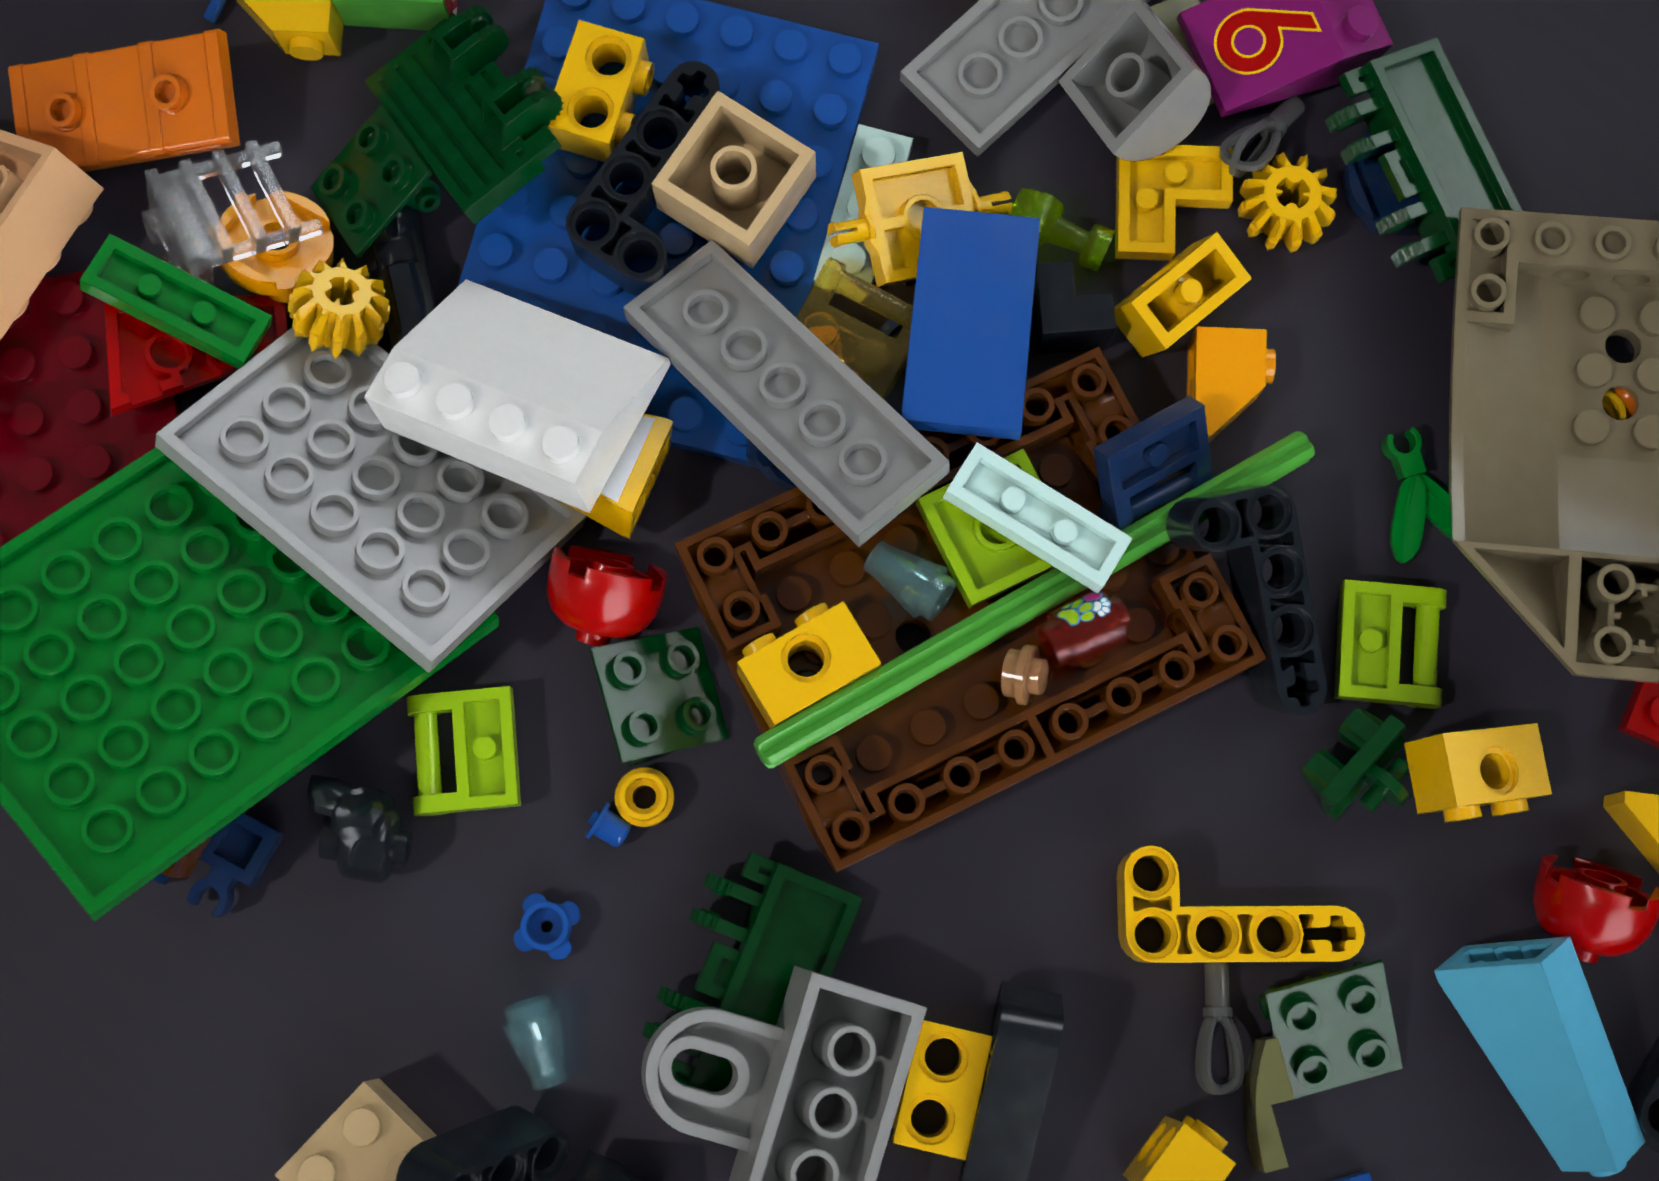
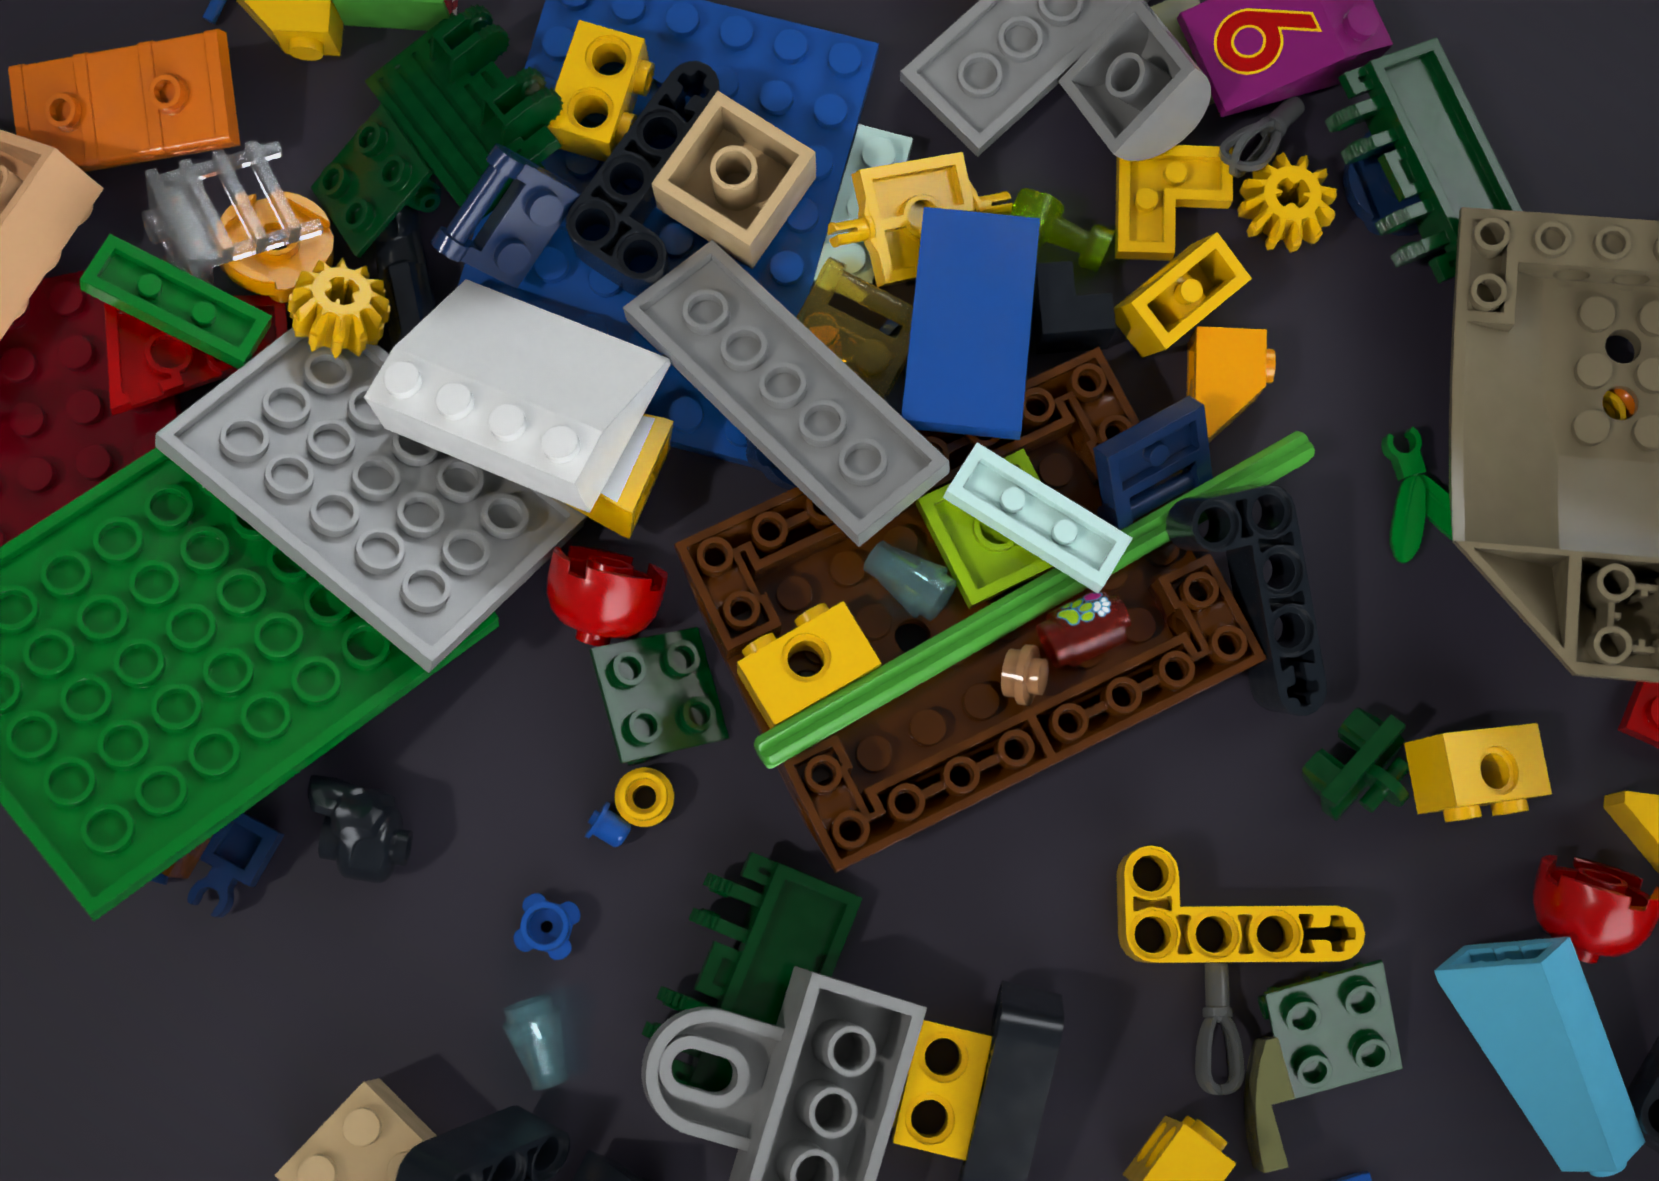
lime plate [407,686,521,816] -> none
lime plate [1334,579,1447,709] -> none
none -> dark blue plate [431,143,581,289]

